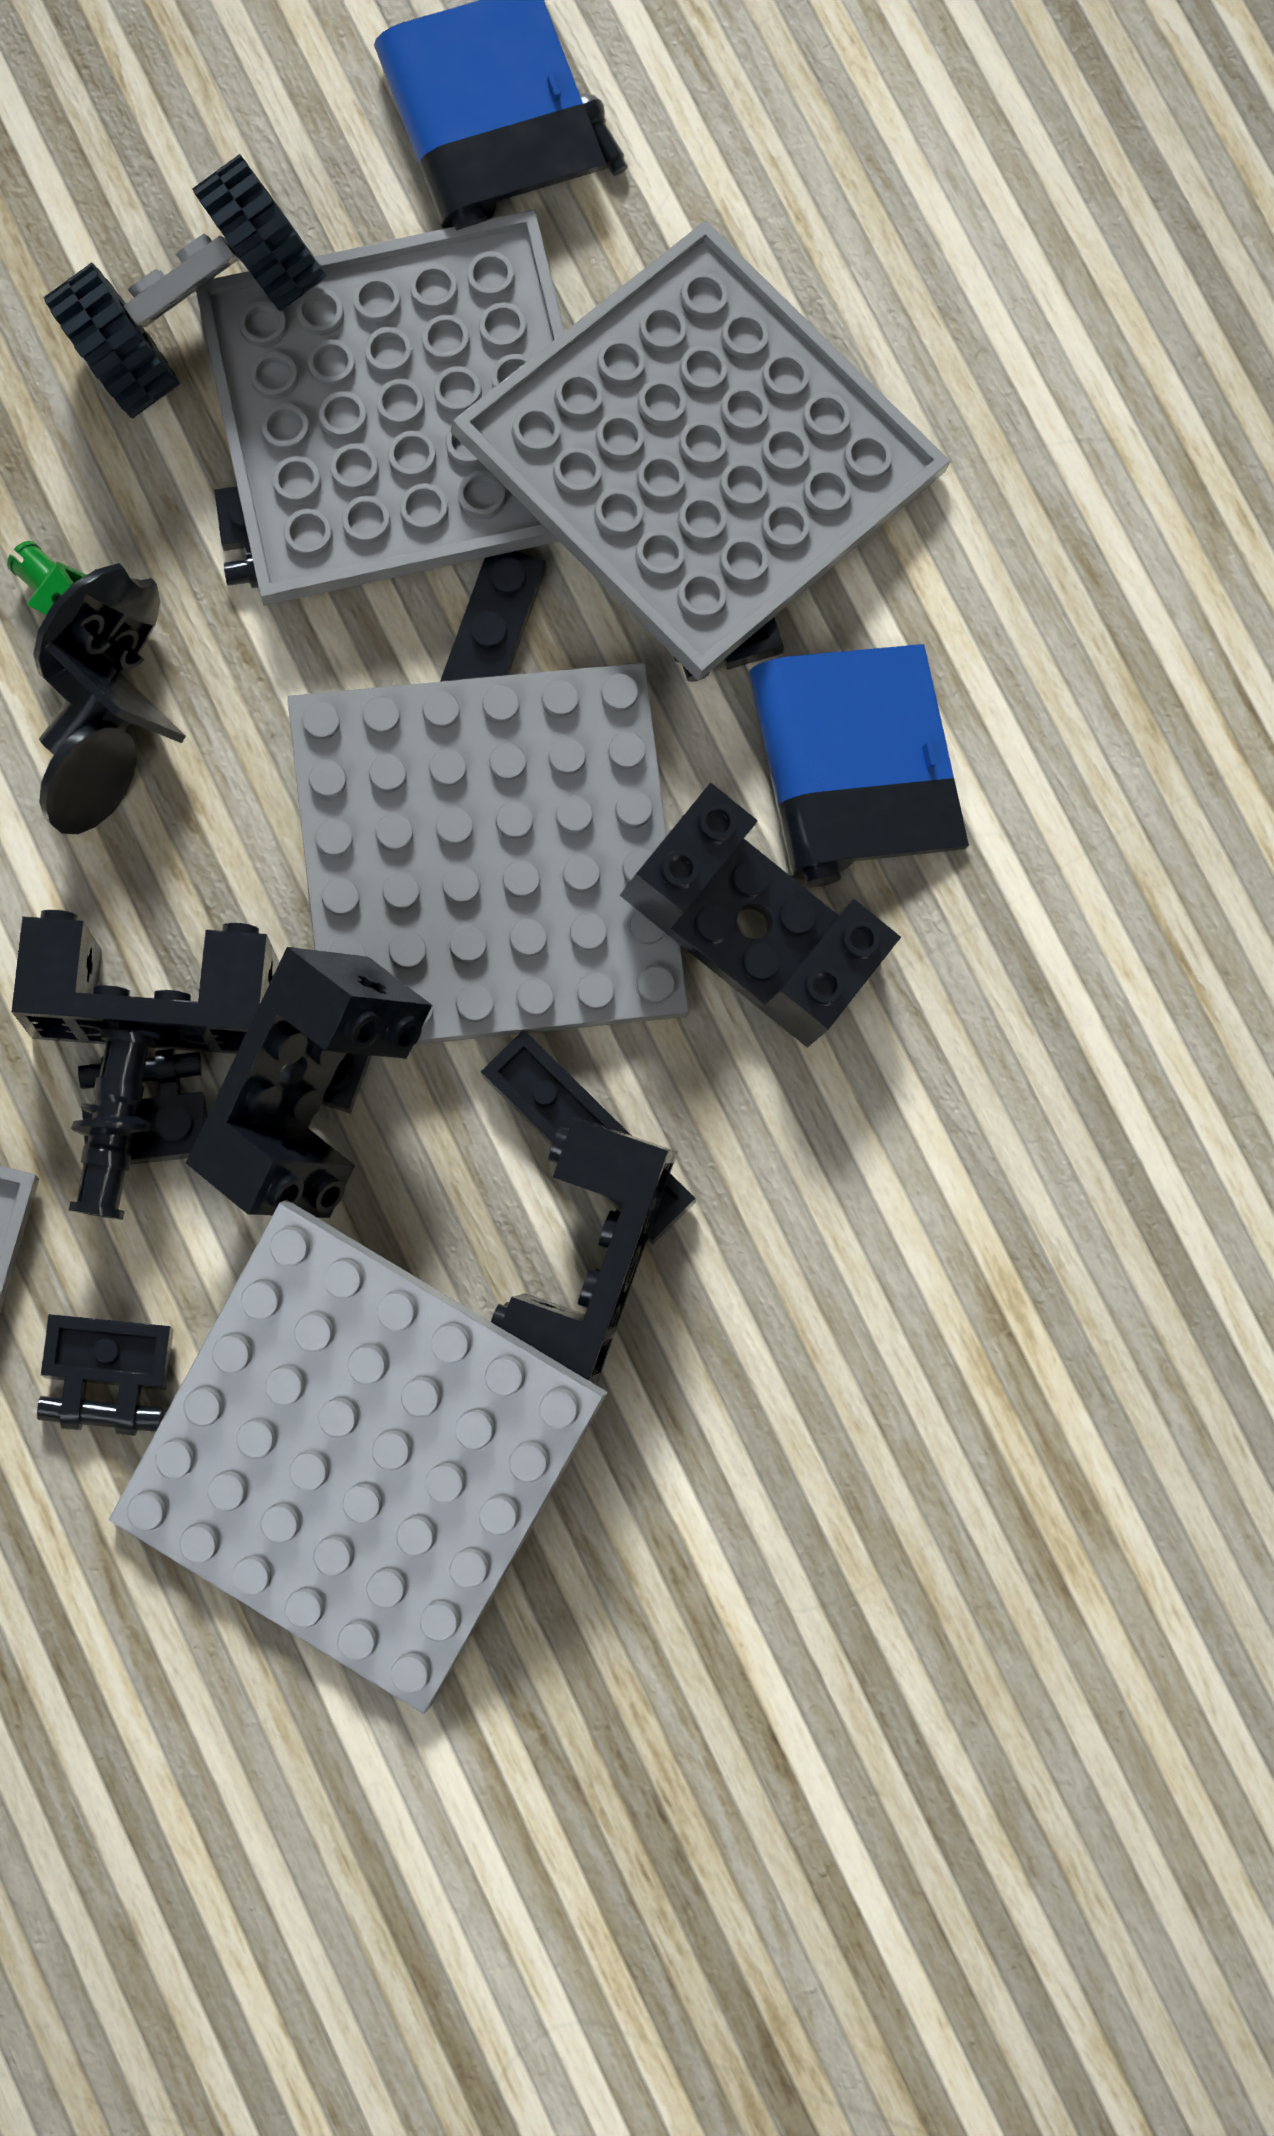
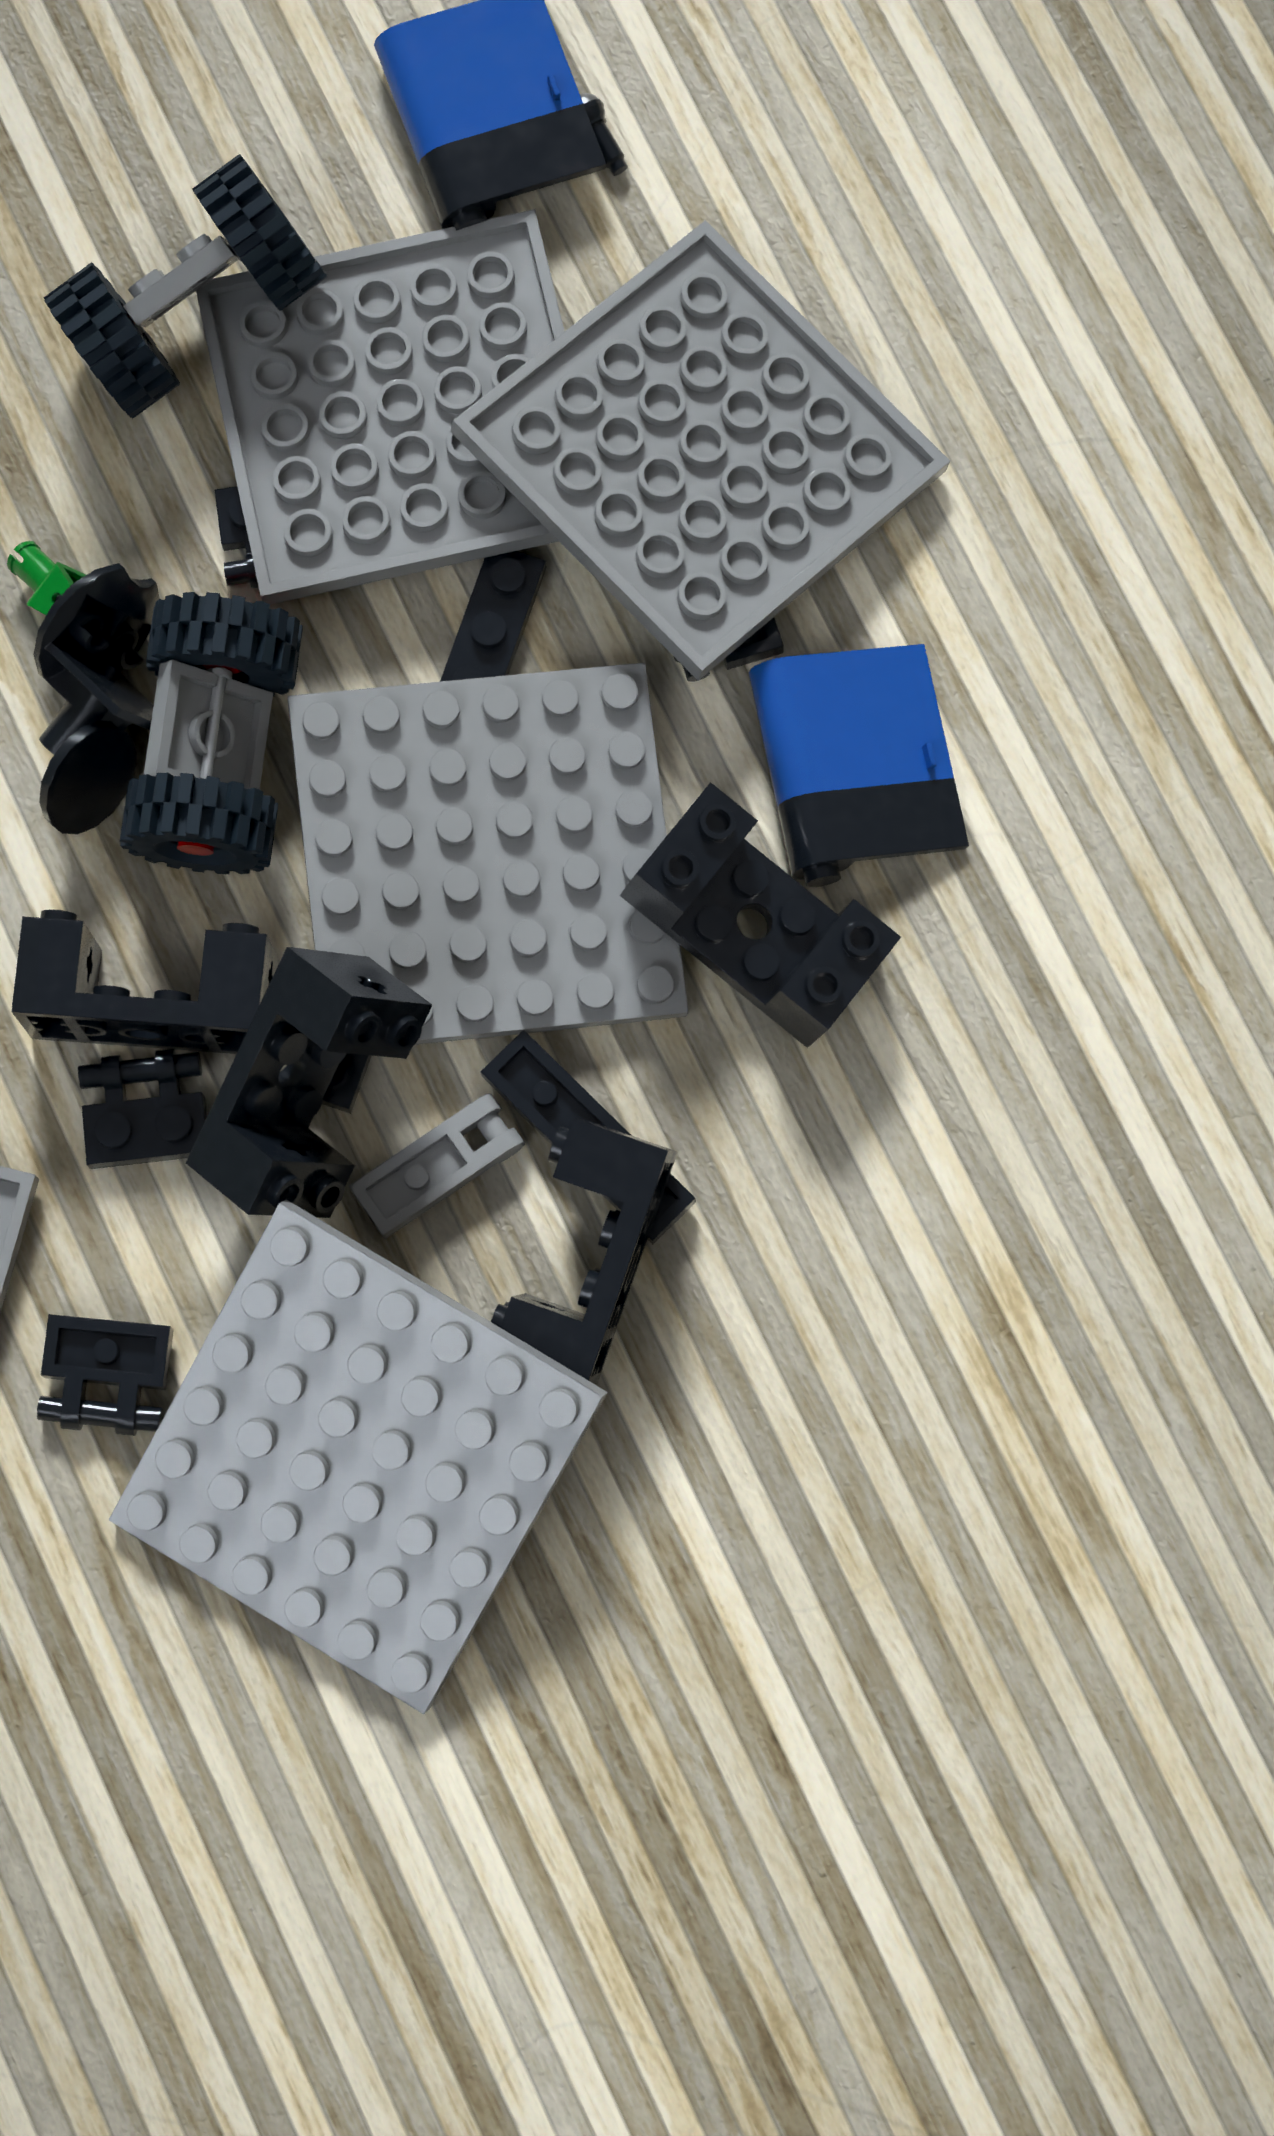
black piece [69,1029,156,1220] -> none
none -> black plate [119,592,303,874]
none -> light grey plate [349,1093,525,1239]

